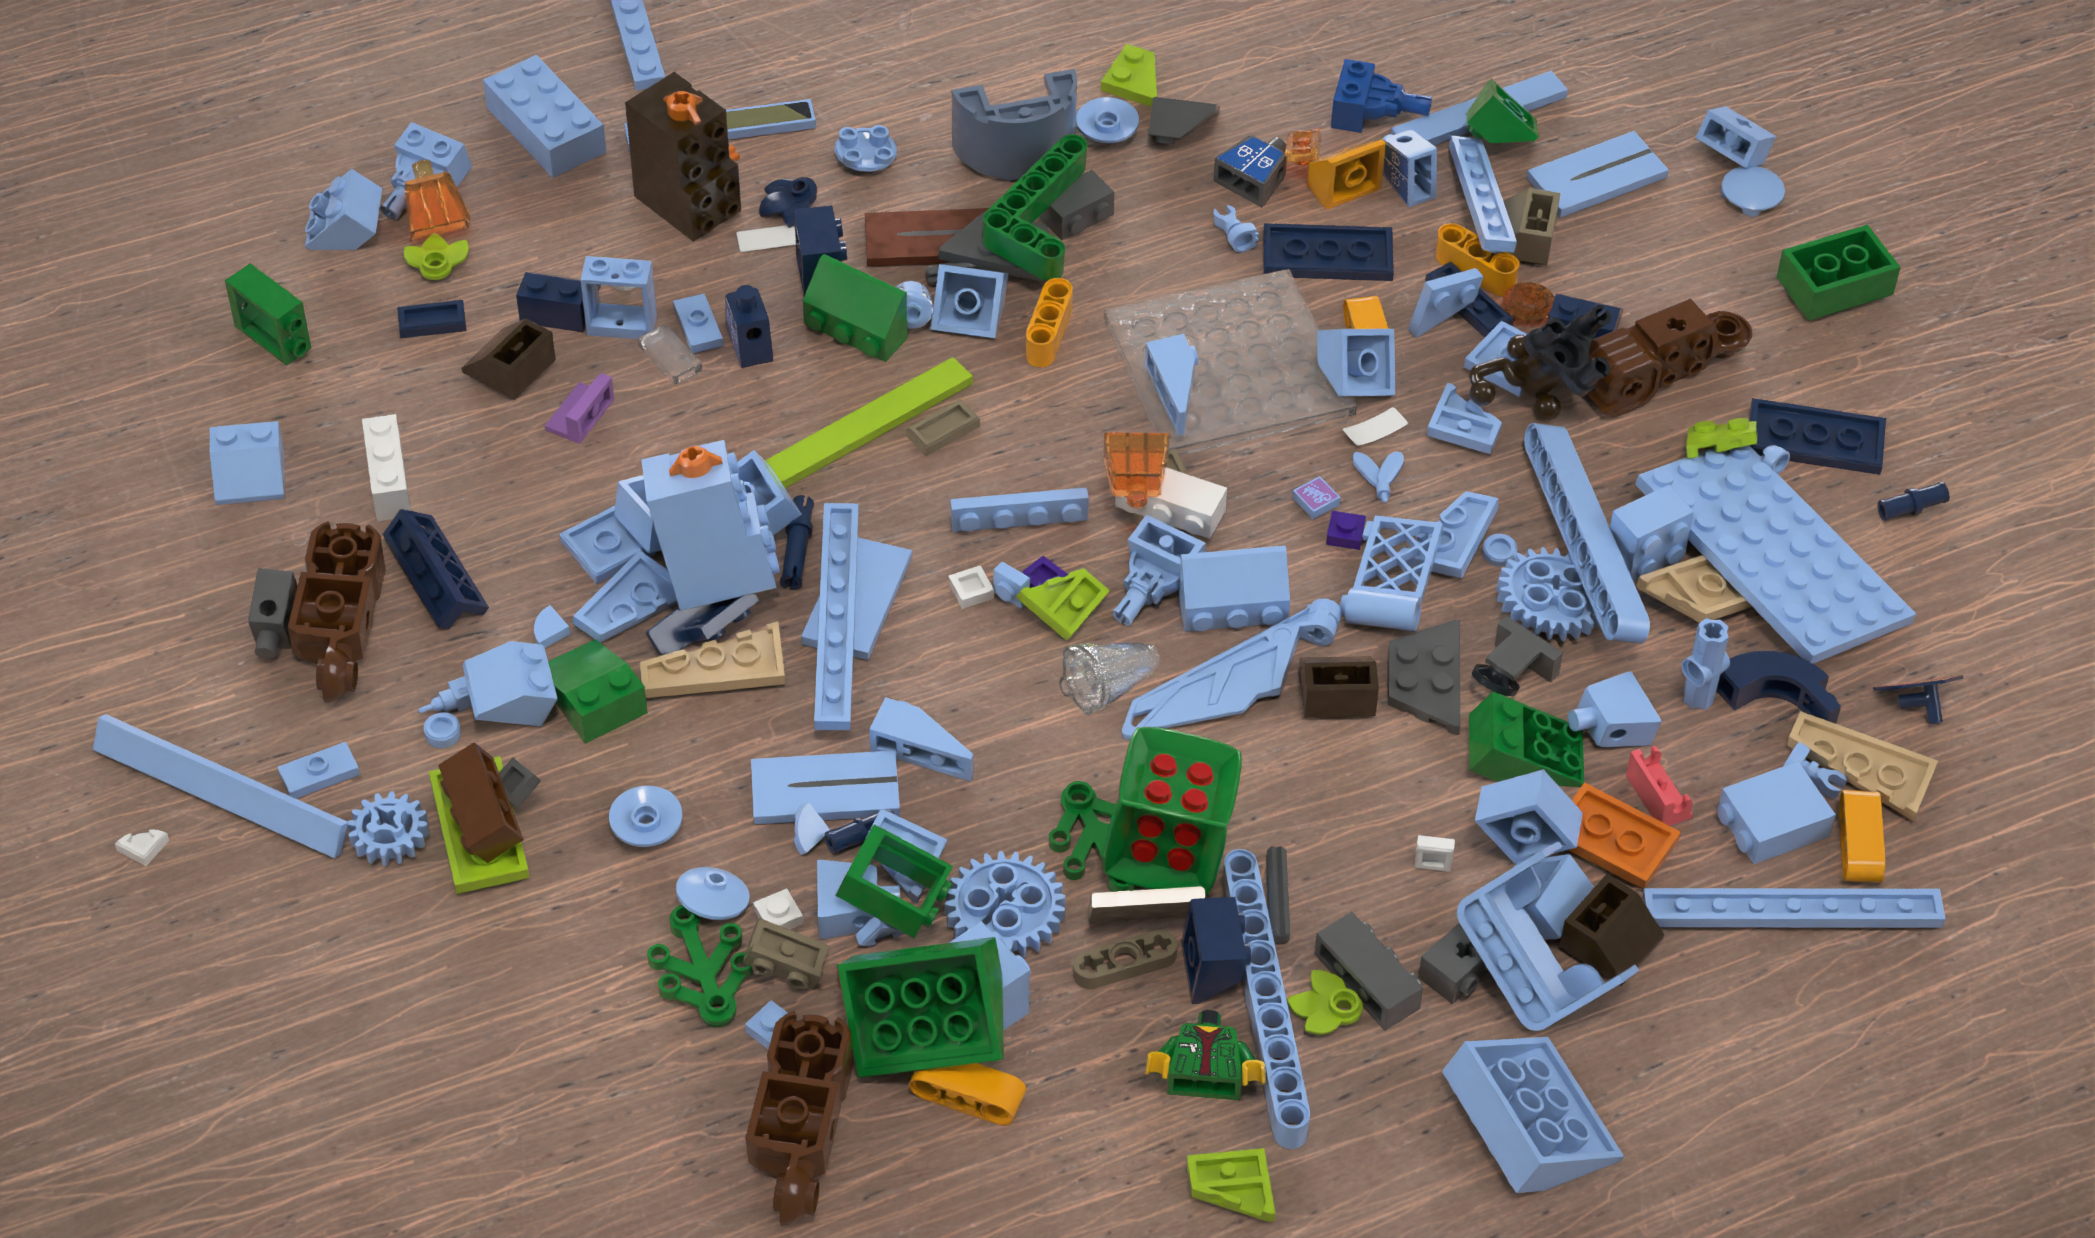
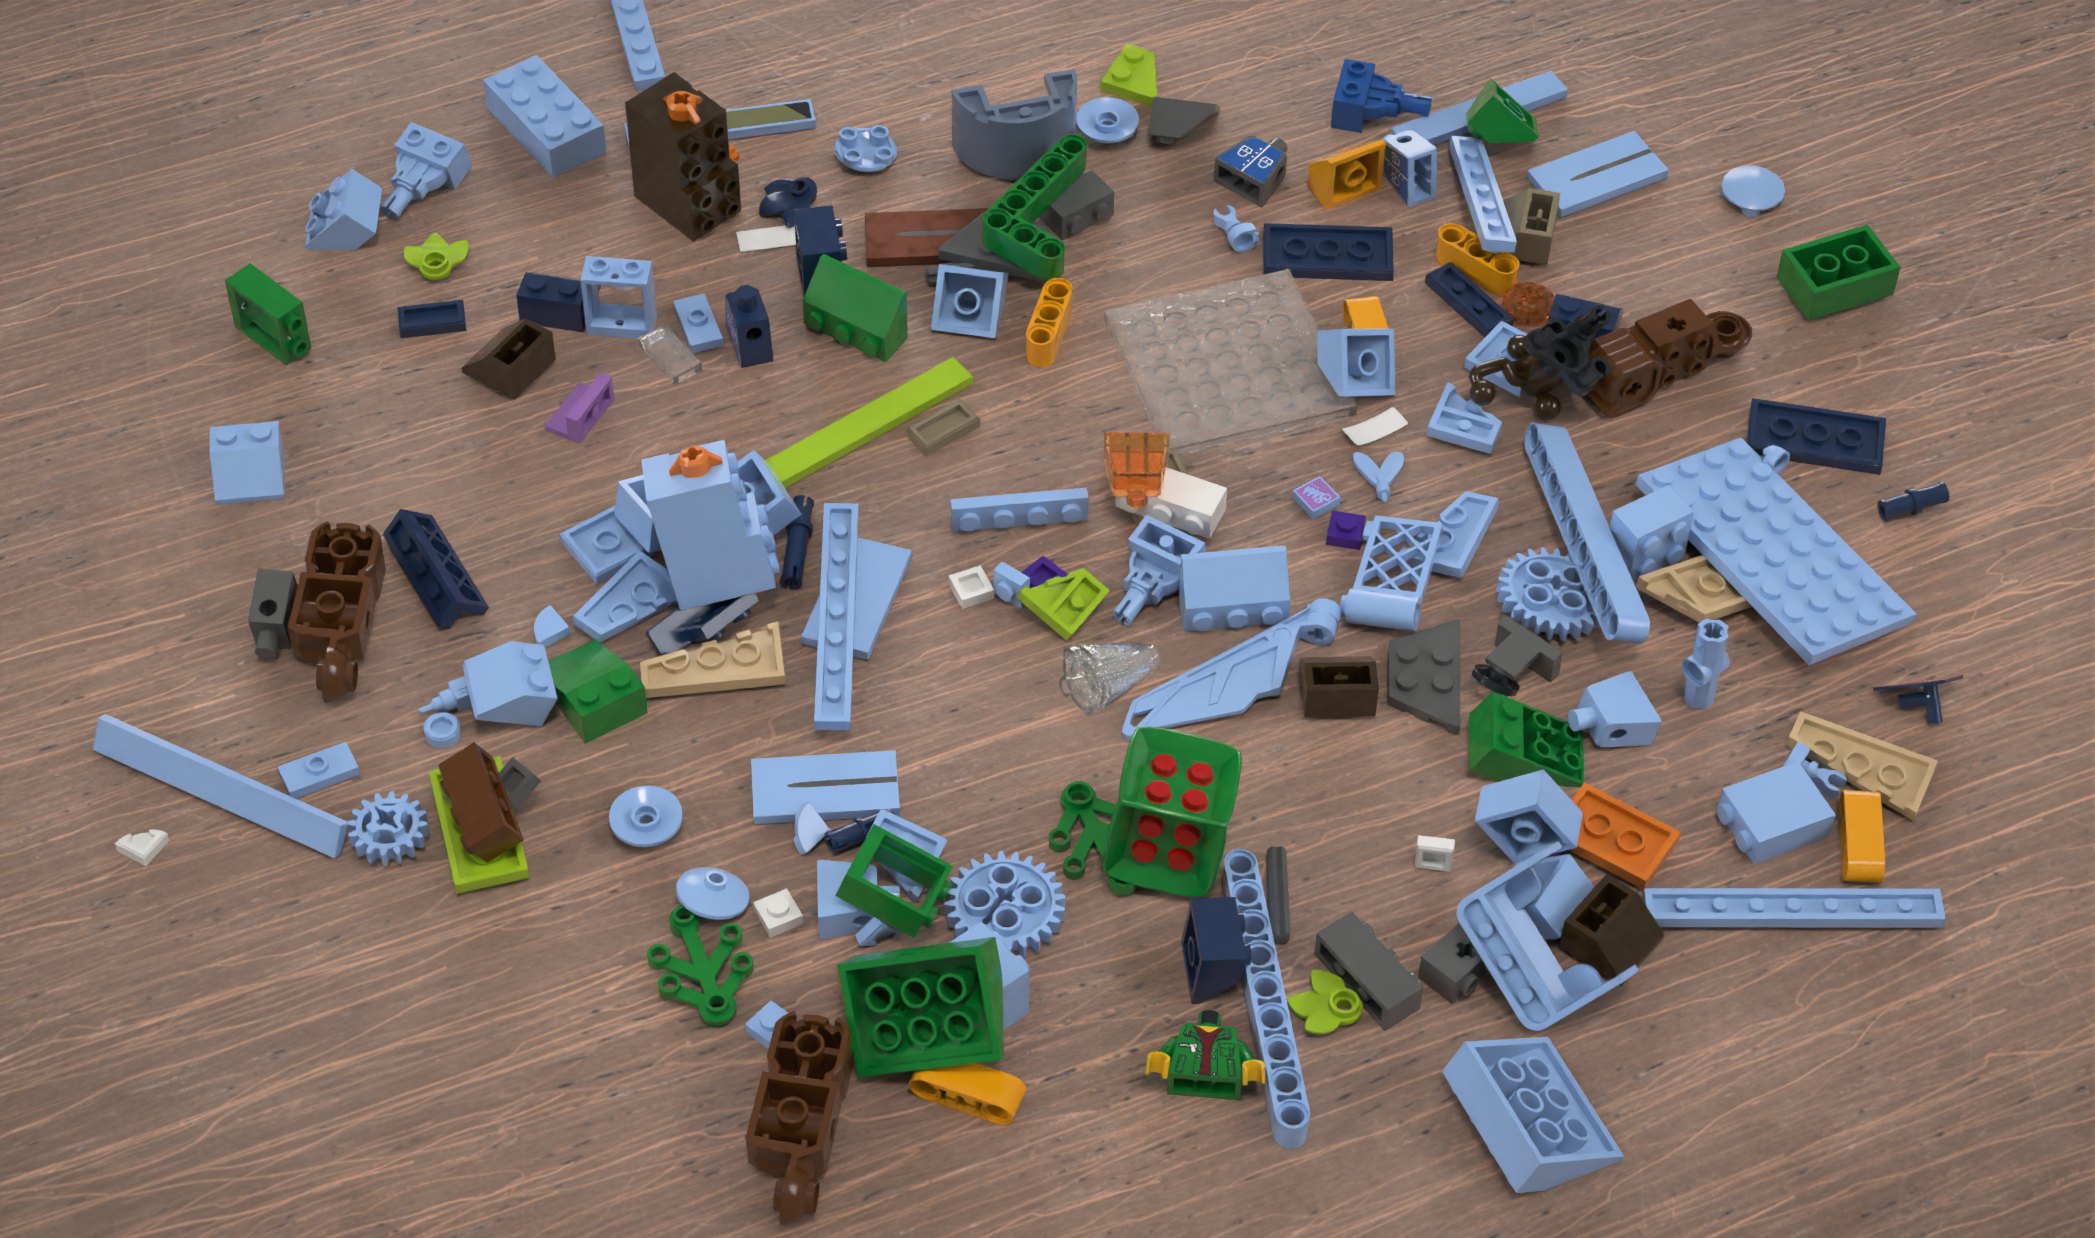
white brick [362,414,411,521] -> none
clear orange torso [404,160,470,241] -> none
dark tan bracket [742,918,829,990] -> none
light blue slope [869,697,973,781] -> none
light blue head [896,281,933,329] -> none
dark tan beam [1073,930,1178,989] -> none
tile [1088,887,1205,922] -> none
light blue slope [1145,334,1198,436] -> none
lime wing [1186,1148,1276,1222] -> none
clear orange plate [1285,128,1322,165] -> none
light blue wing [1408,268,1484,338] -> none
light blue tile [1482,534,1518,567] -> none
coral hinge [1626,746,1693,826] -> none
lime wing [1686,418,1758,459] -> none
light blue brick [1696,106,1777,168] -> none
dark blue arch [1716,651,1841,724] -> none

